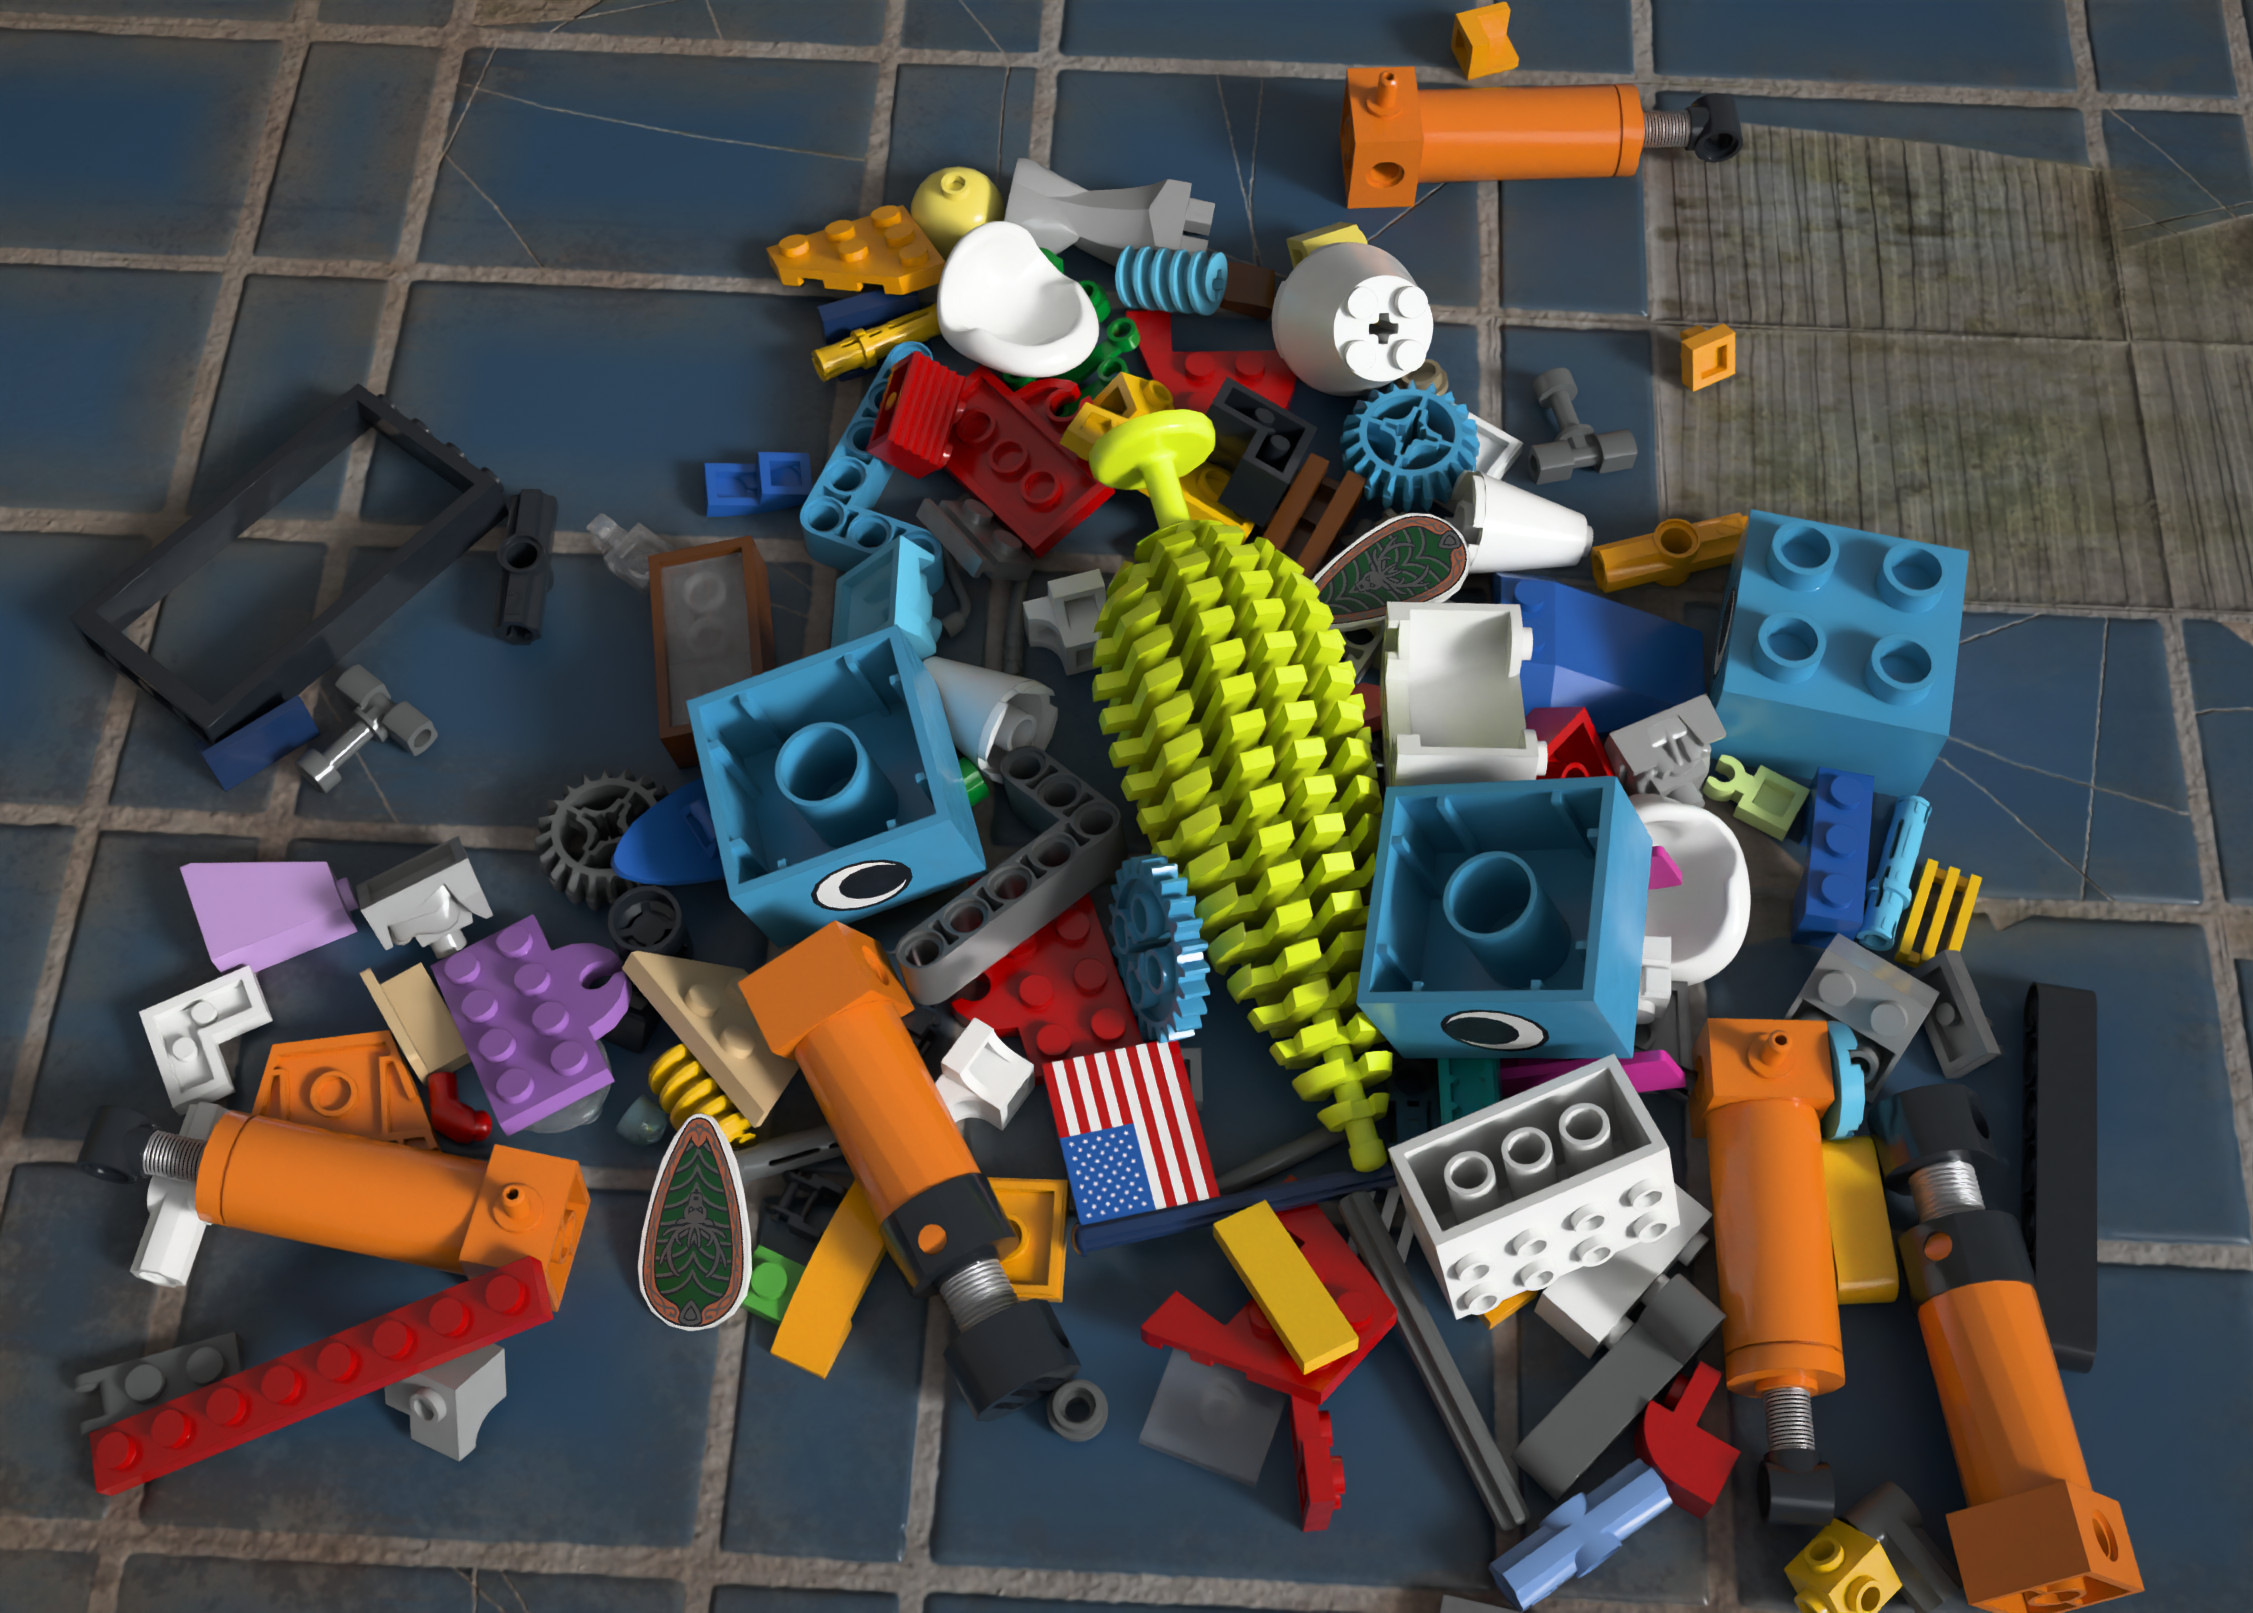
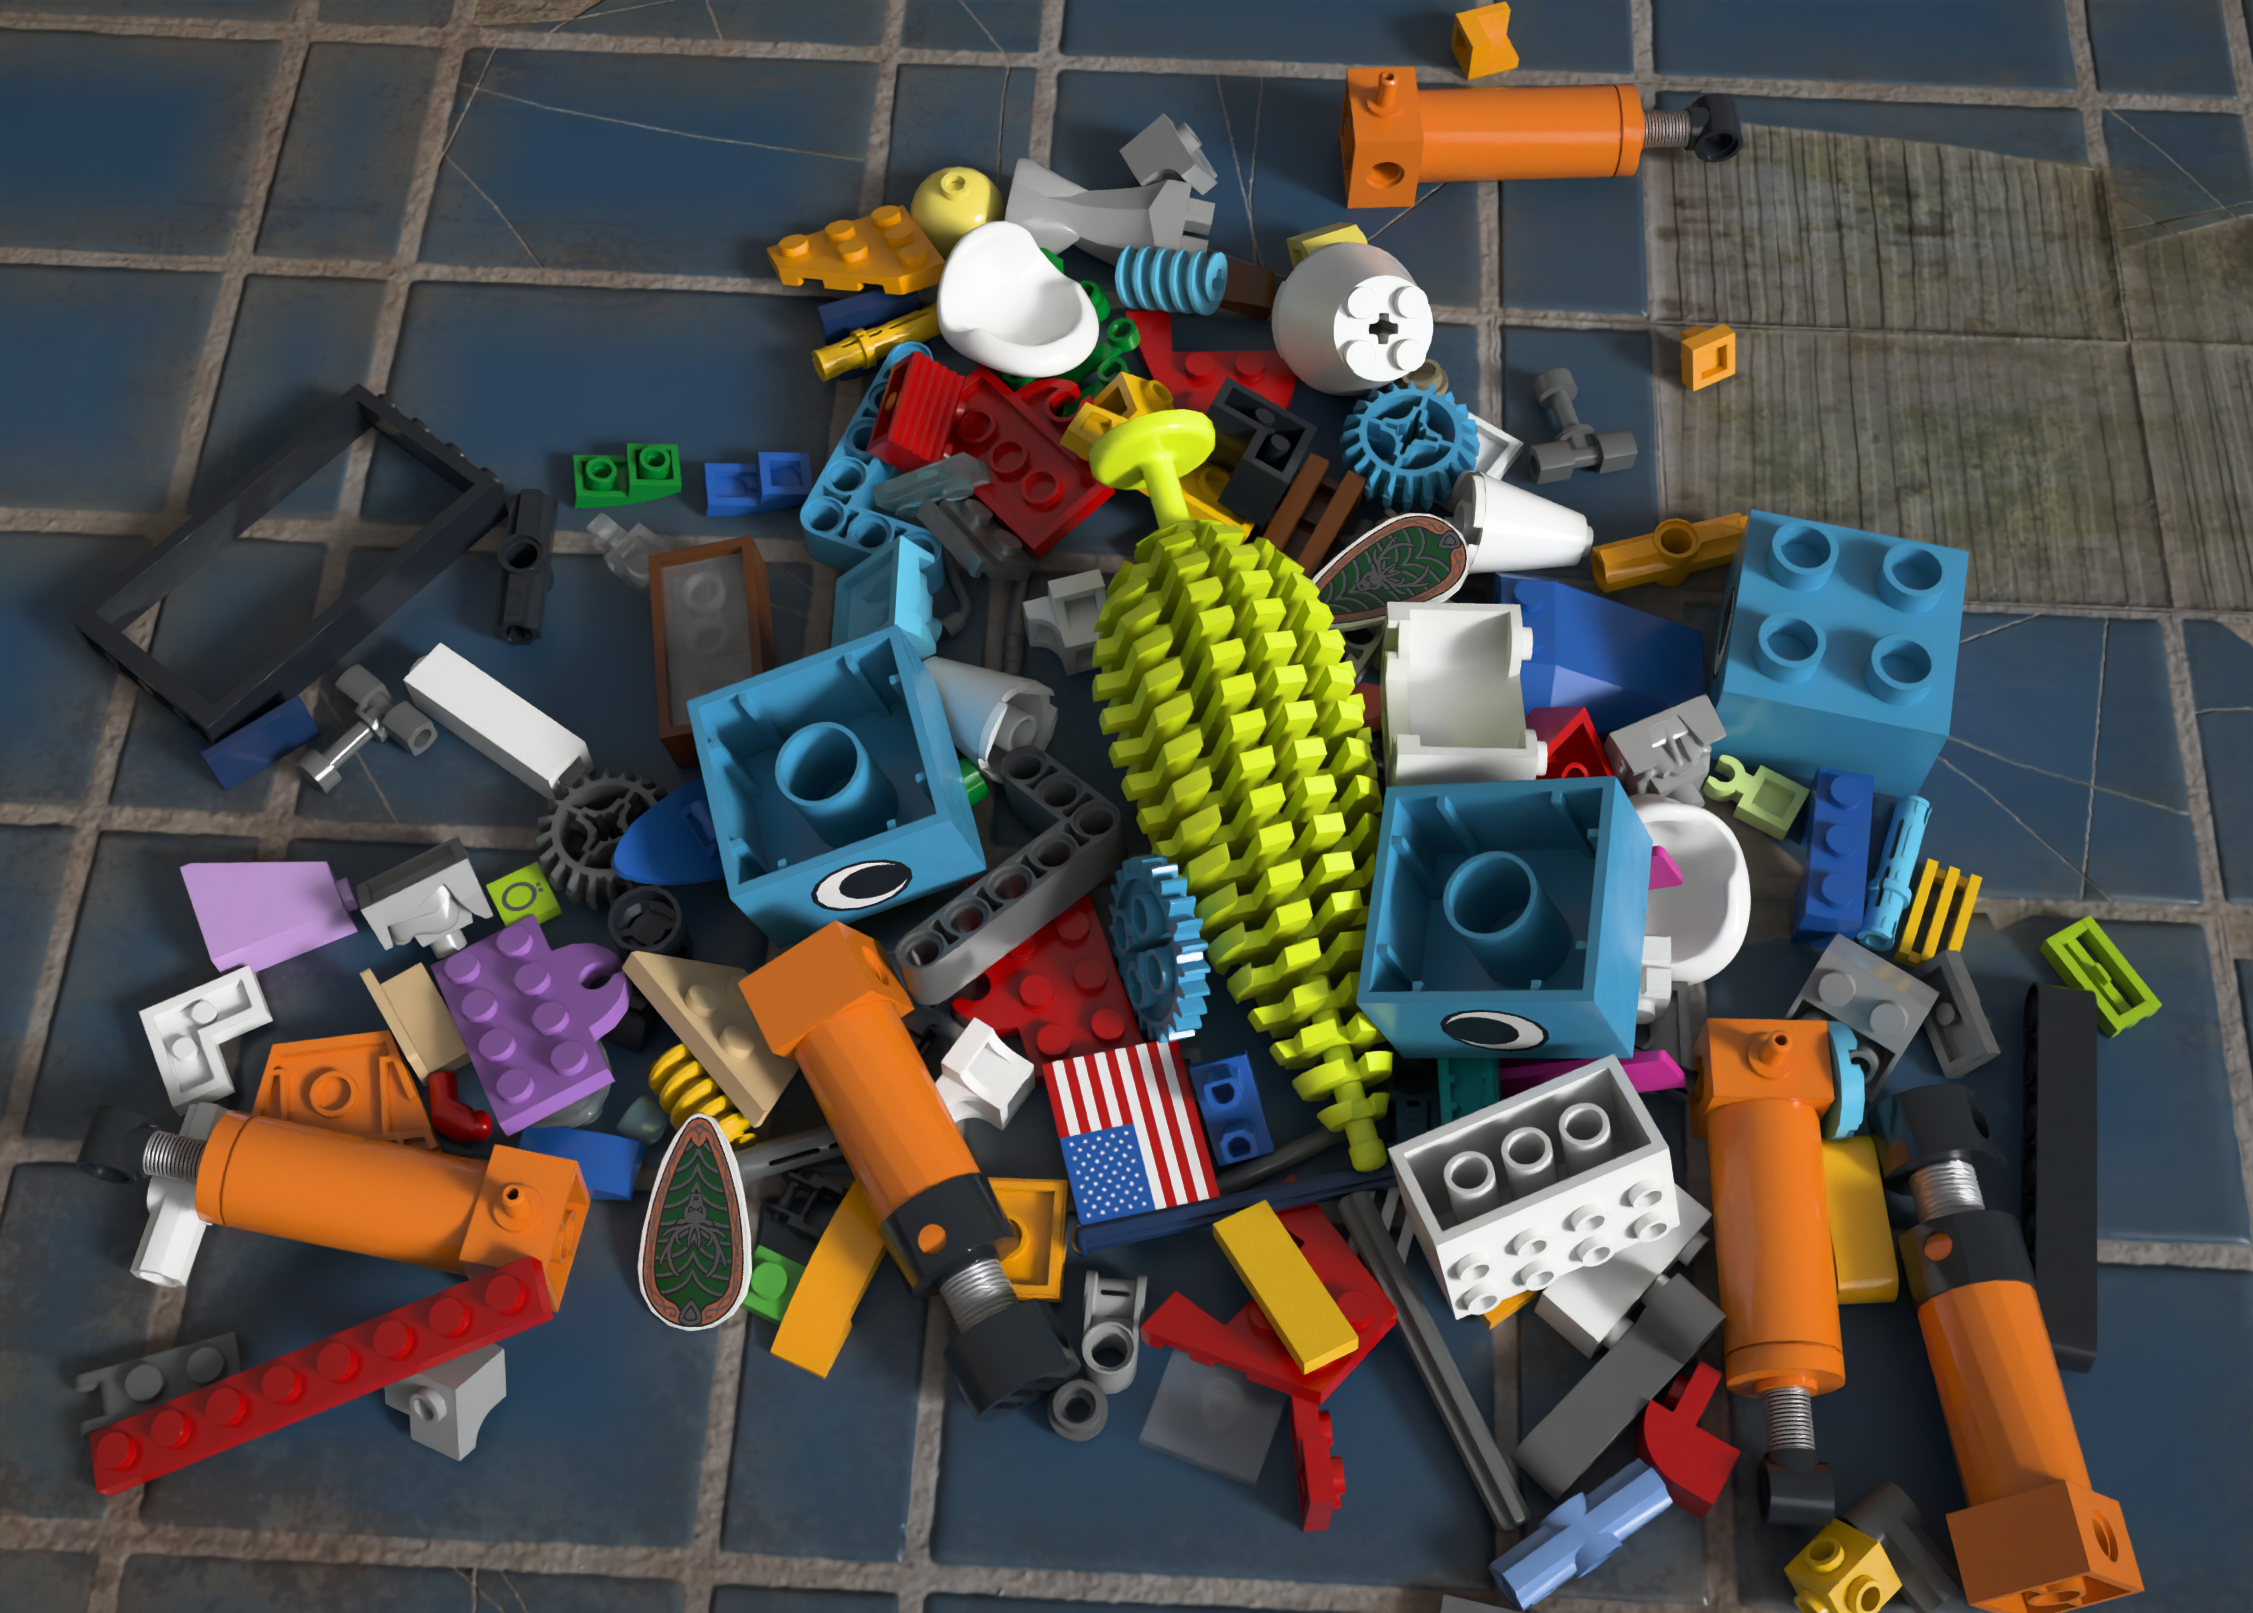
none -> white brick [403,642,595,801]
none -> lime tile [486,862,563,927]
none -> blue slope [518,1125,646,1201]
none -> green slope [572,443,682,508]
none -> clear light blue plate [872,452,990,518]
none -> light grey piece [1082,1270,1147,1394]
none -> light grey brick [1119,113,1218,195]
none -> blue hips [1189,1049,1275,1167]
none -> lime tile [2039,915,2162,1039]

